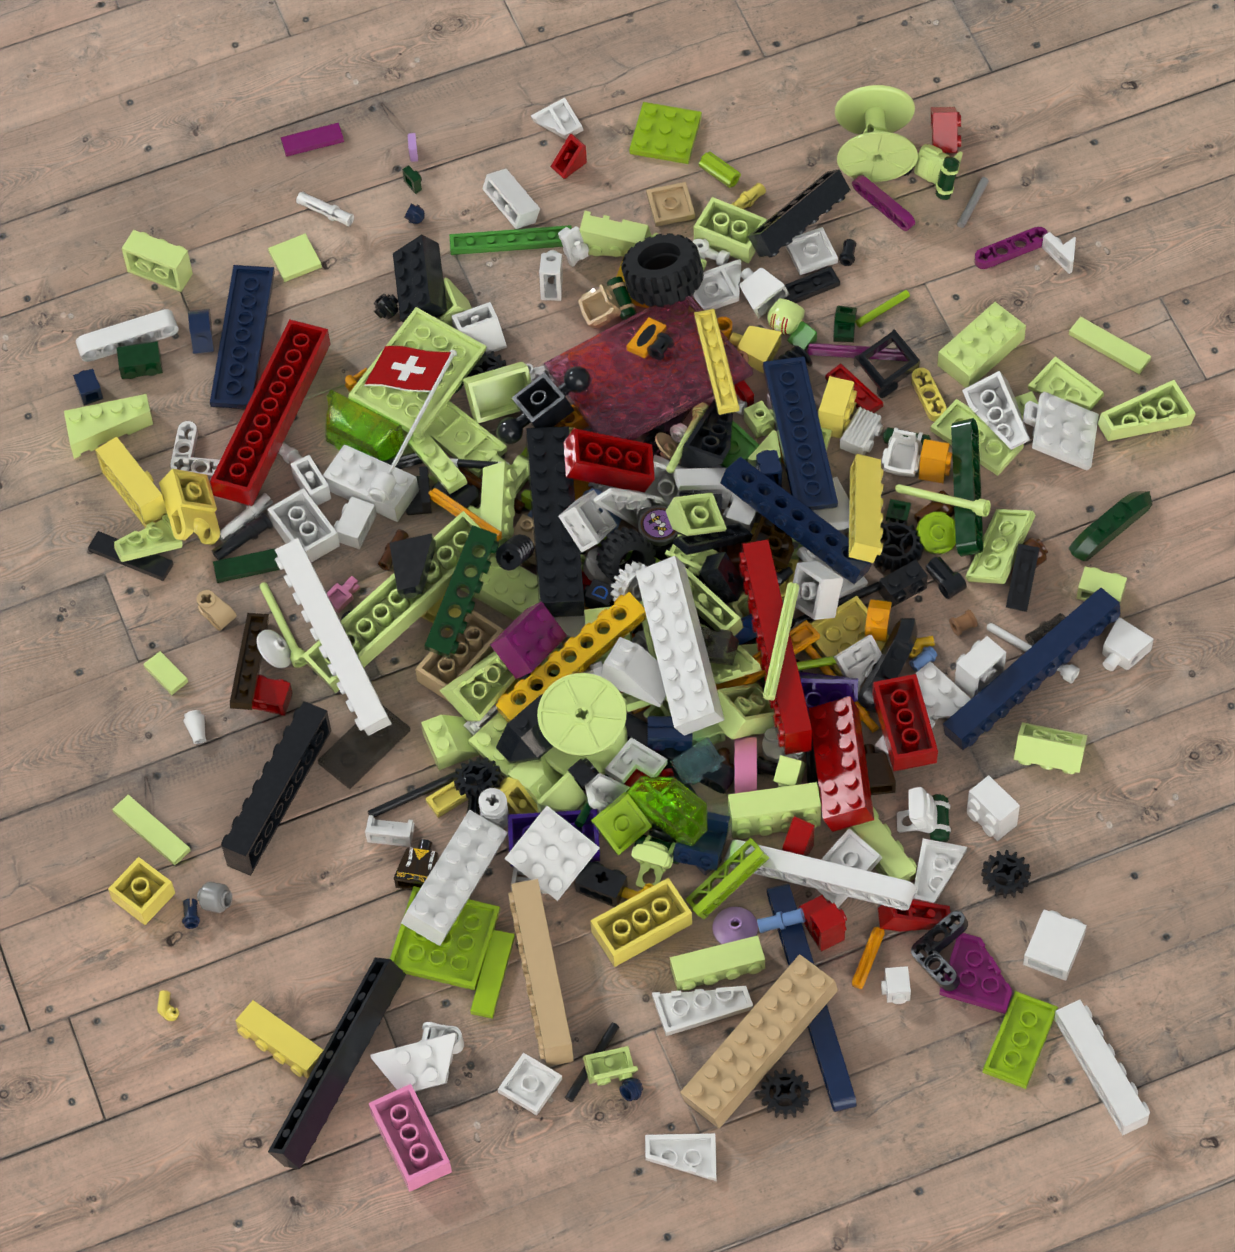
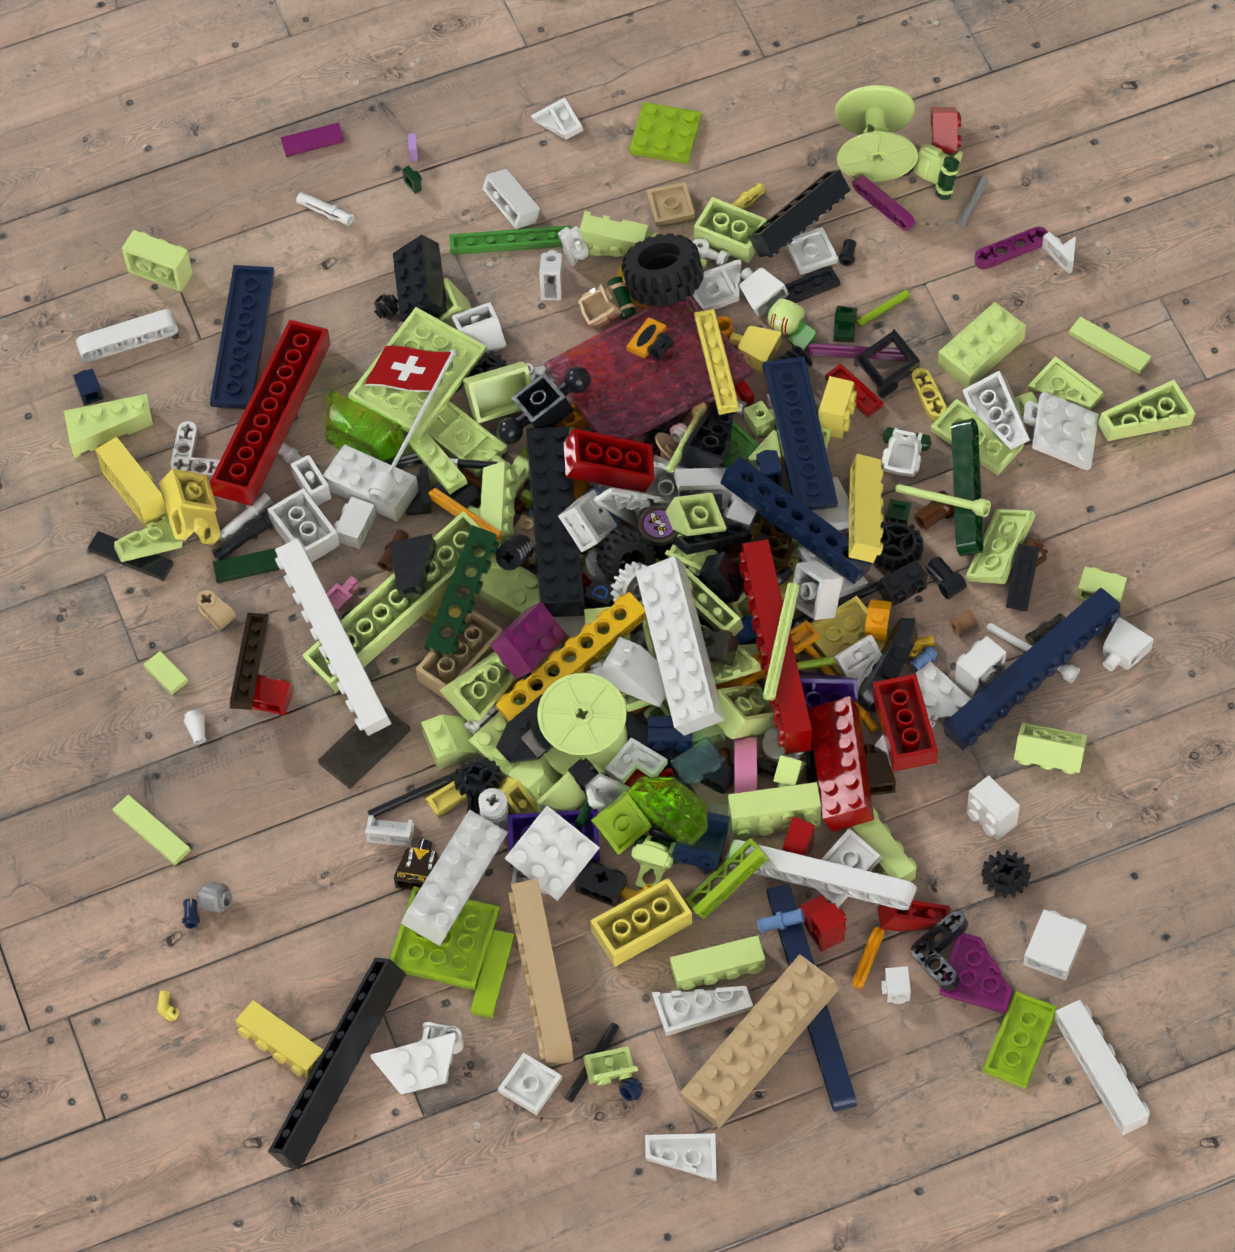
light yellow brick [108,857,175,925] -> none
dark green brick [116,341,163,379] -> none
dark blue brick [188,309,214,354] -> none
black brick [221,701,331,876] -> none
white dish [257,630,291,669] -> none
yellowish green piece [260,582,307,668] -> none
yellowish green tile [268,233,322,282] -> none
light orange hand [345,368,368,392] -> none
bright pink brick [369,1084,452,1192] -> none
dark blue plate [404,203,425,224] -> none
red slope [550,134,587,179] -> none
lime axle [699,151,741,188] -> none
lavender dish [713,907,758,944] -> none
black gear [760,1068,810,1119] -> none
white brick [840,407,883,455] -> none
white piece [897,787,951,842] -> none
white wing [913,838,967,903] -> none
lime tile [916,512,956,554] -> none
light orange brick [919,439,952,484] -> none
dark green brick [1069,491,1153,561] -> none

